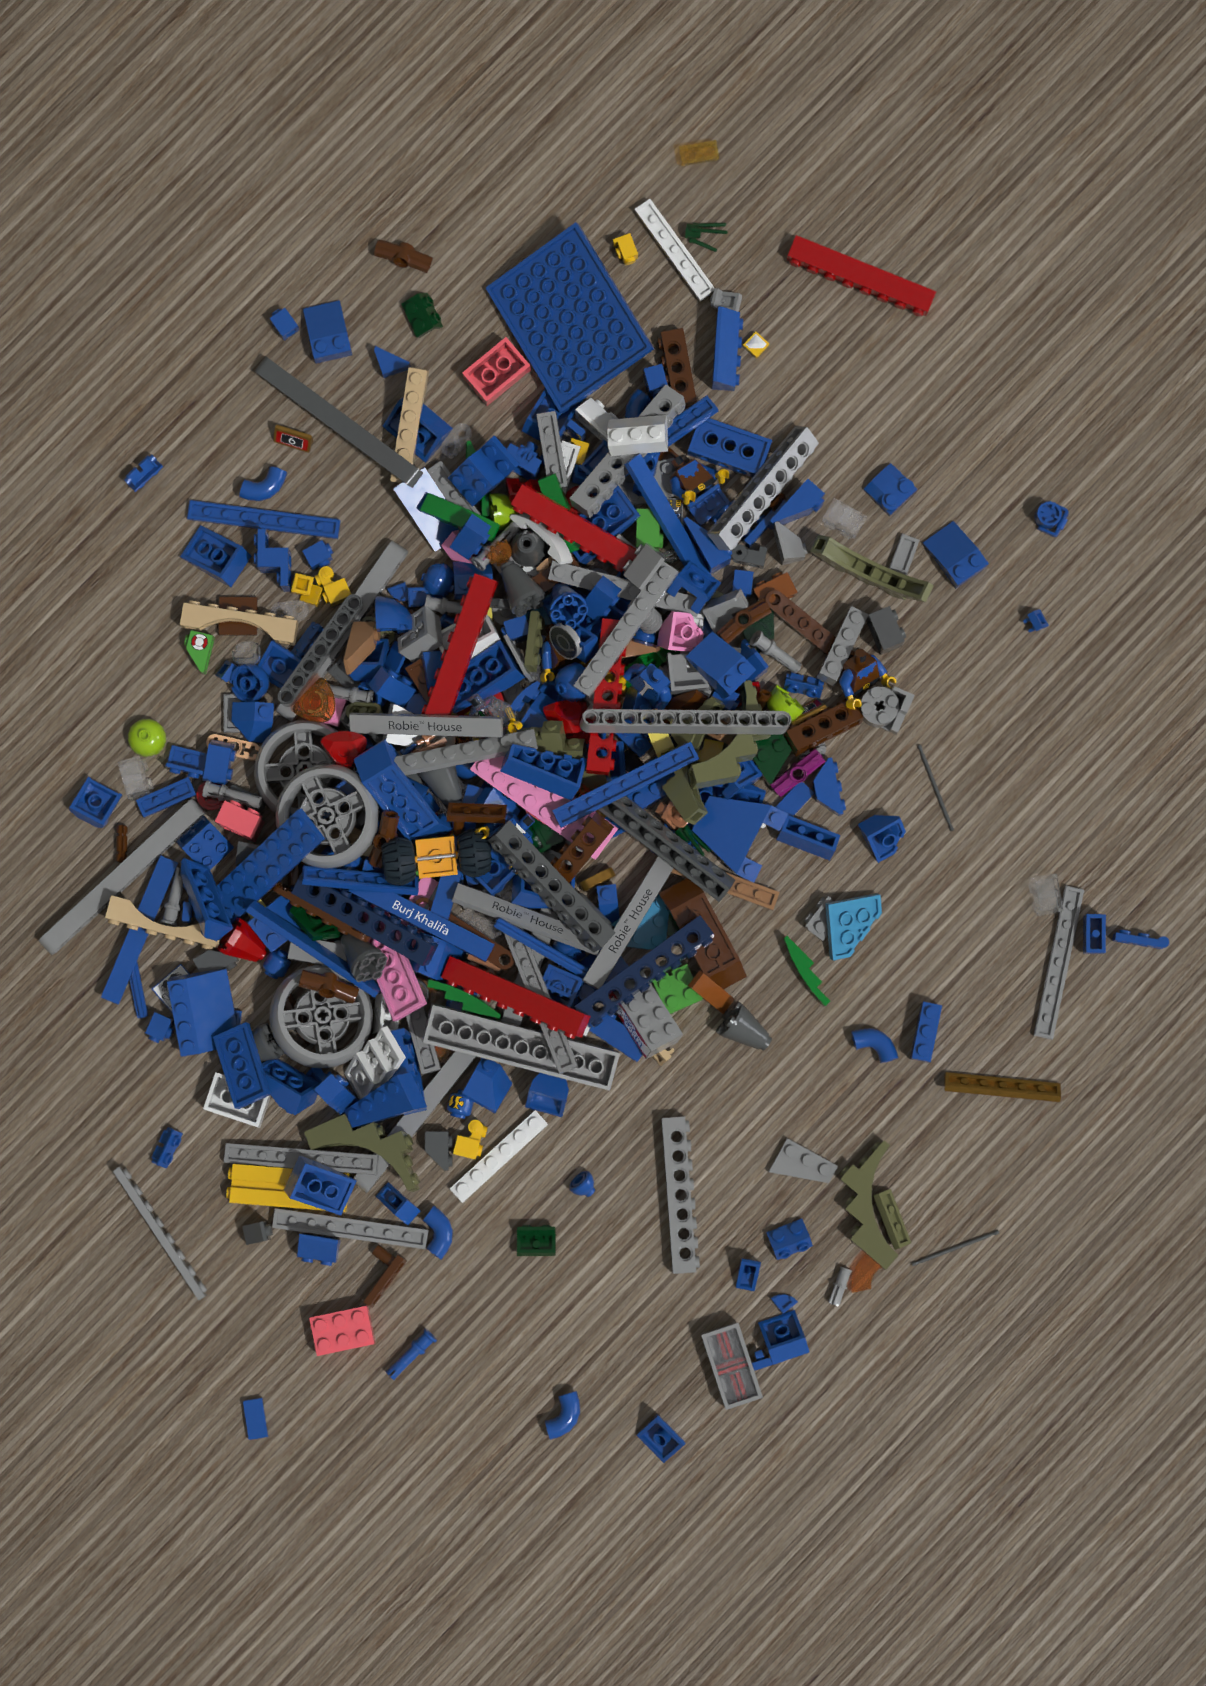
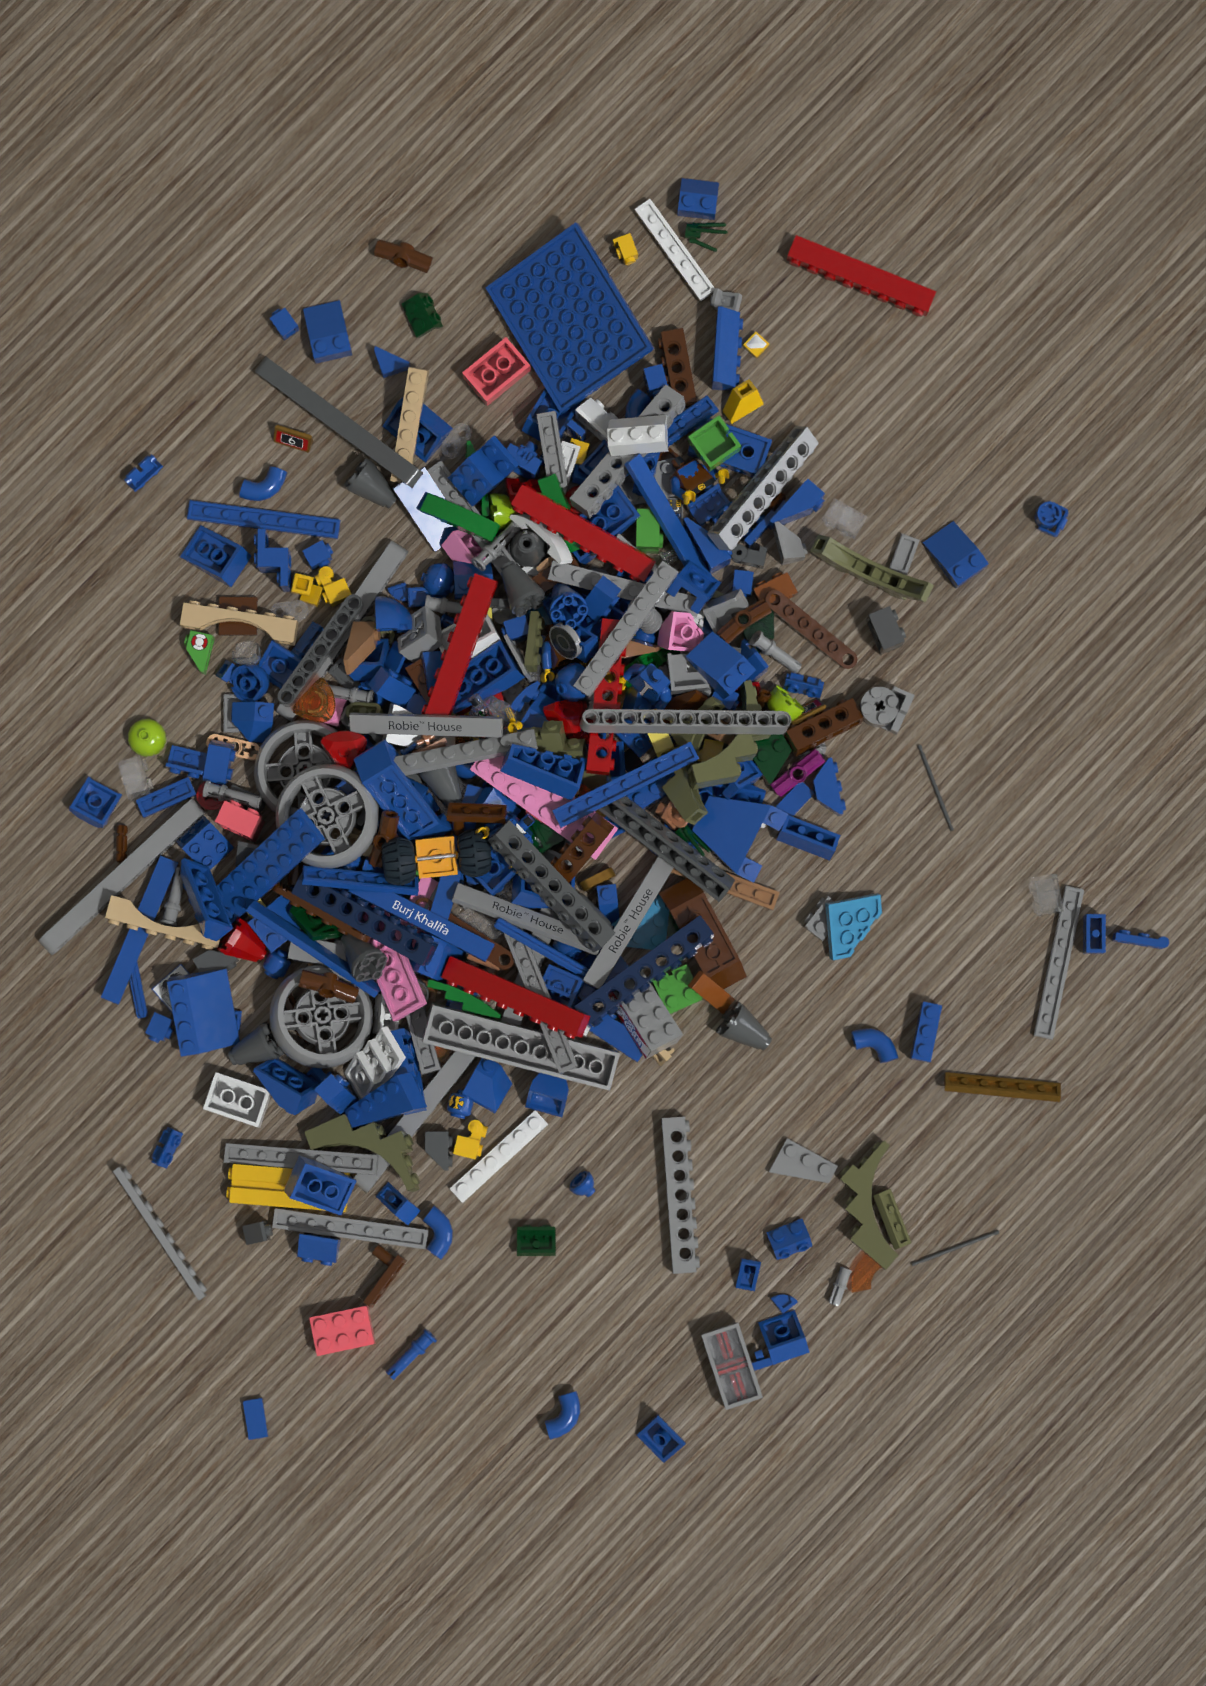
blue tile [182,902,193,923] -> none
blue plate [213,1022,271,1109] -> none
blue brick [450,514,491,560] -> none
clear orange piece [487,539,512,566] -> none
light grey slope [623,542,665,591] -> none
clear yellow plate [679,140,719,166] -> none
green slope [783,936,830,1007] -> none
light grey arch [816,606,869,686] -> none
torso [839,649,896,710] -> none
blue slope [858,815,906,863] -> none
blue slope [863,463,918,516] -> none
blue tile [1023,609,1049,632] -> none
none -> dark grey cone [343,458,398,509]
none -> blue slope [677,178,719,220]
none -> bright green piece [687,415,741,472]
none -> yellow slope [723,379,764,424]

